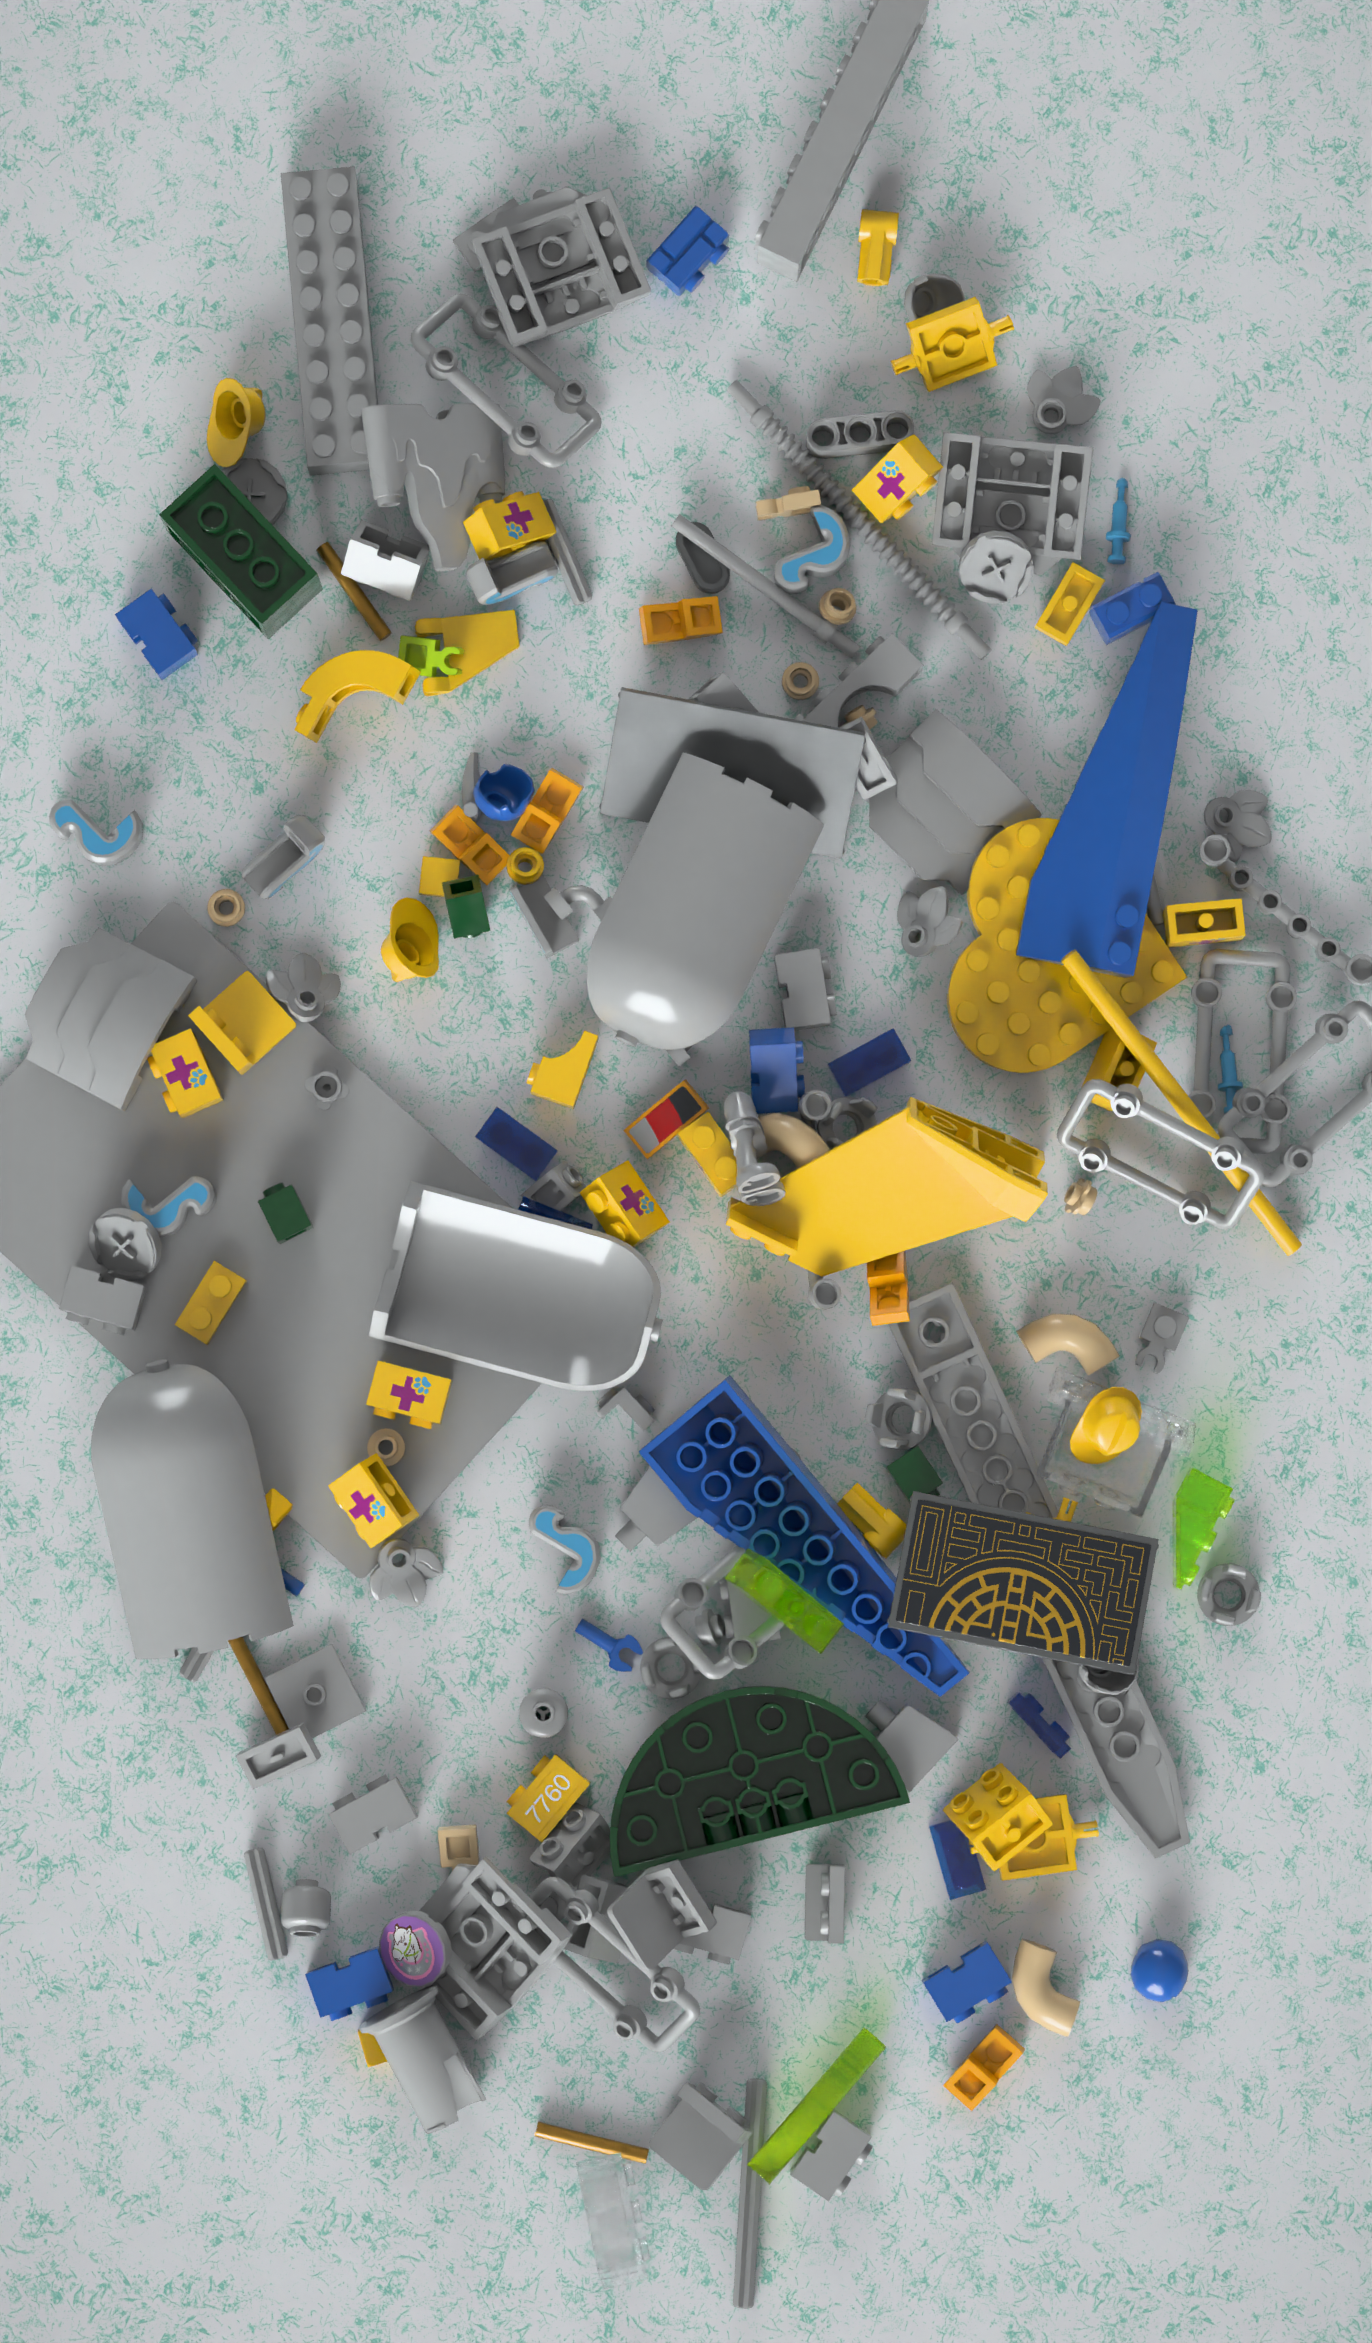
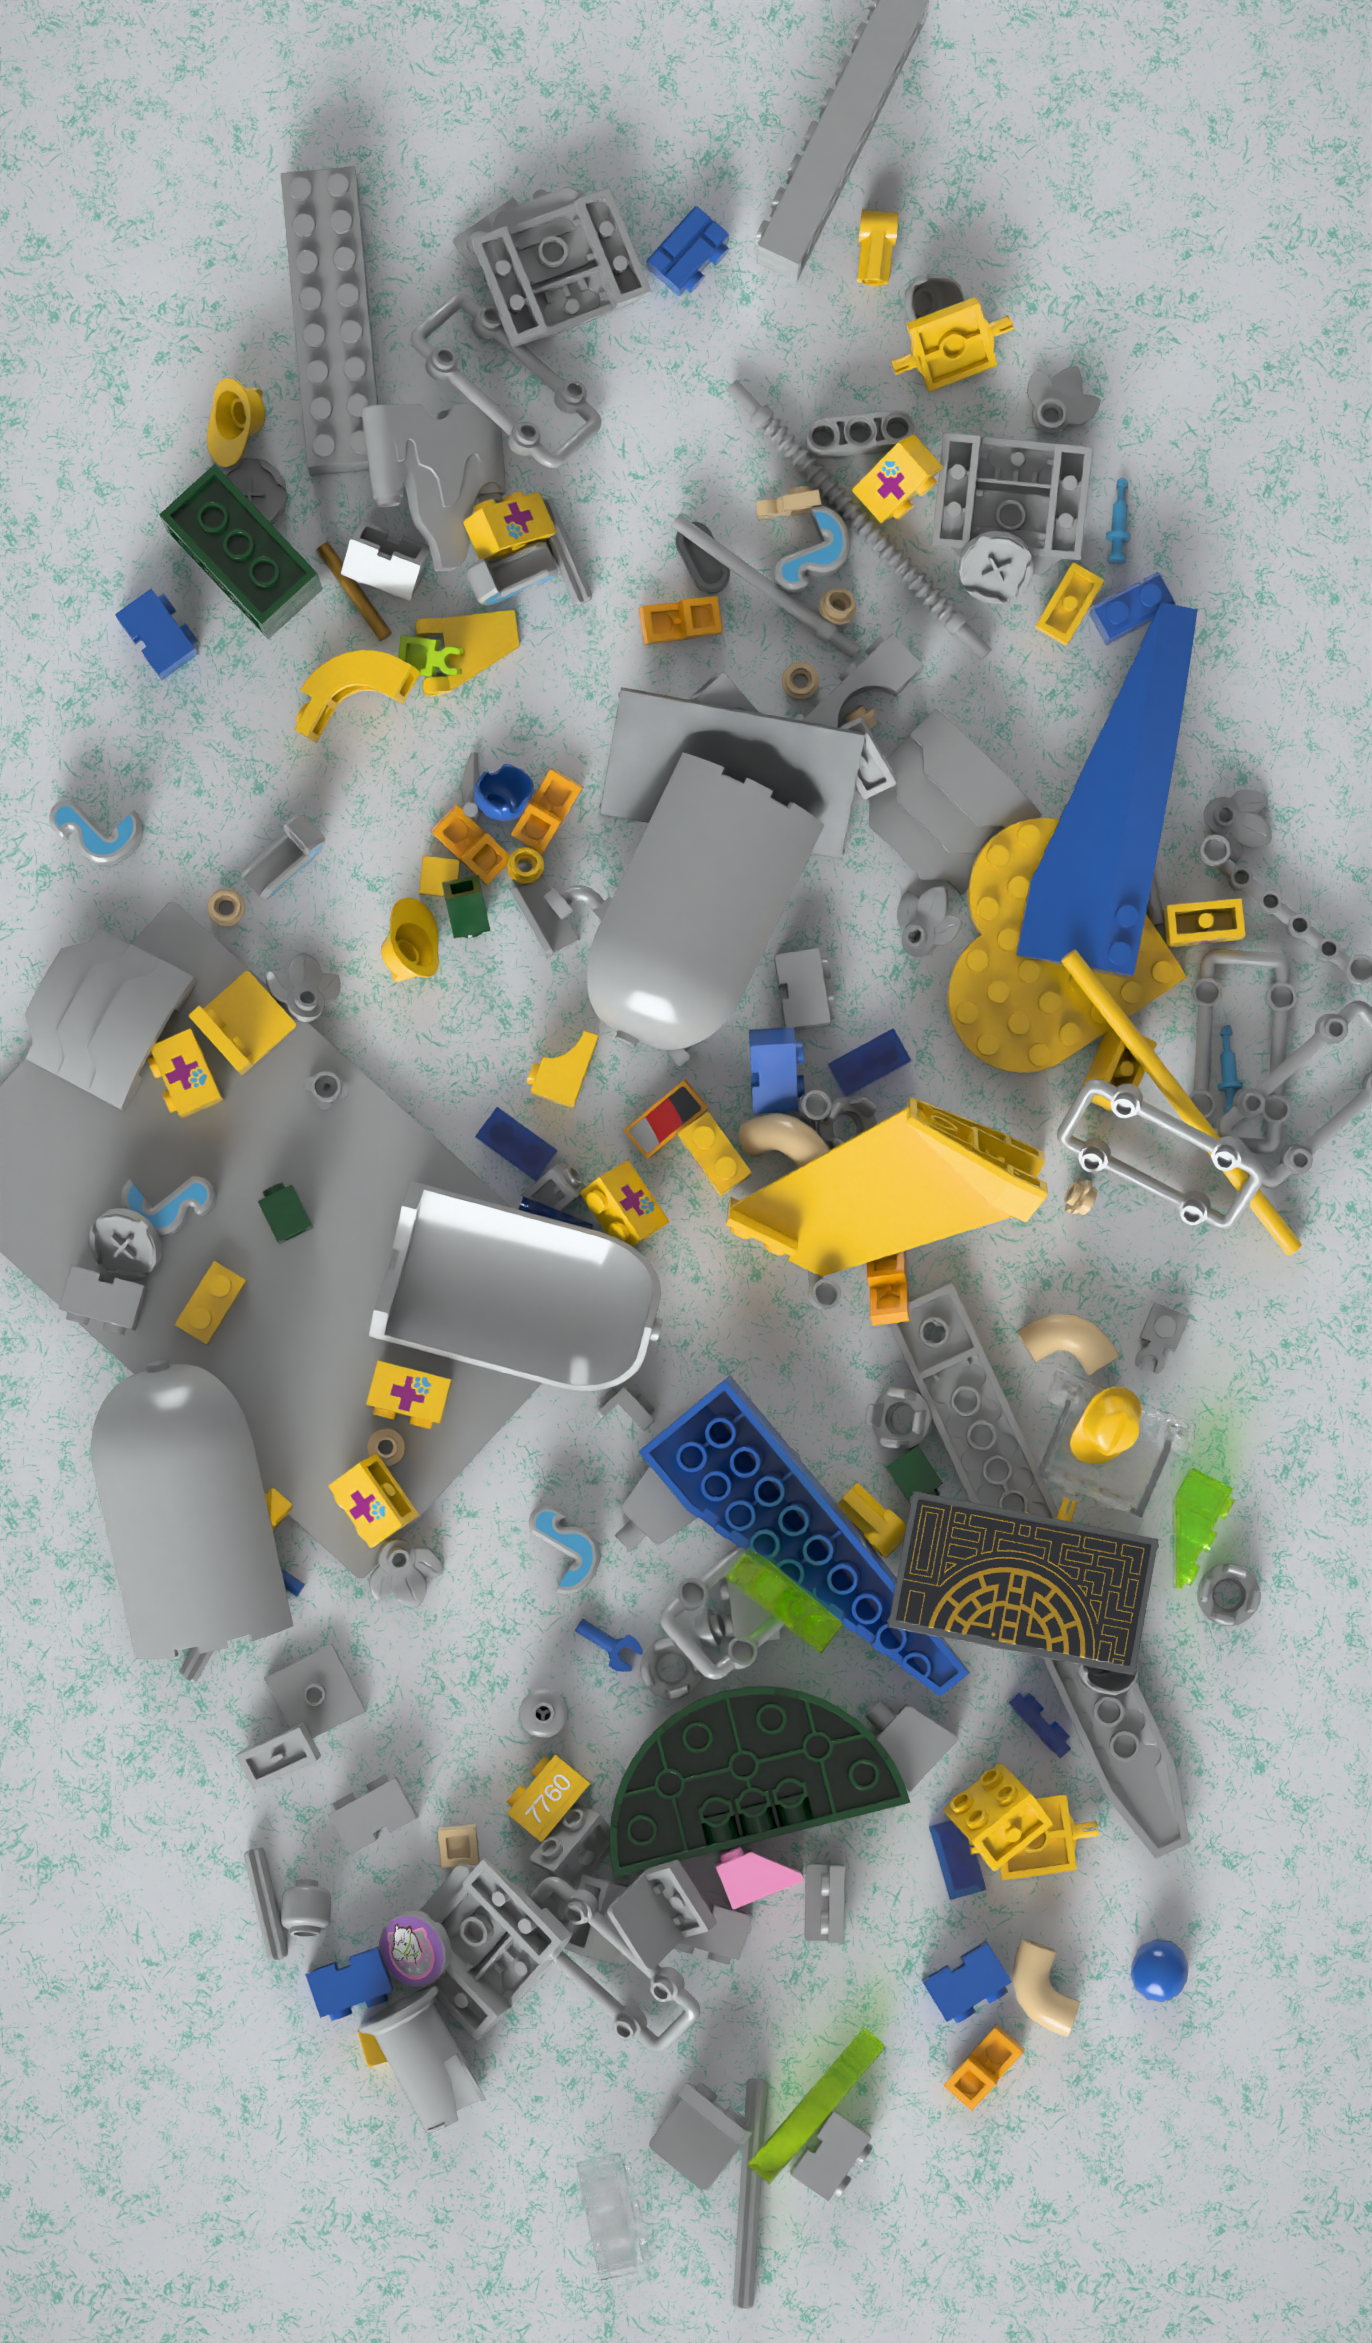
pearl gold bar [228,1637,289,1735] -> none
pearl gold bar [535,2122,649,2164] -> none
light grey piece [724,1091,786,1206] -> none
none -> bright pink slope [715,1846,804,1910]

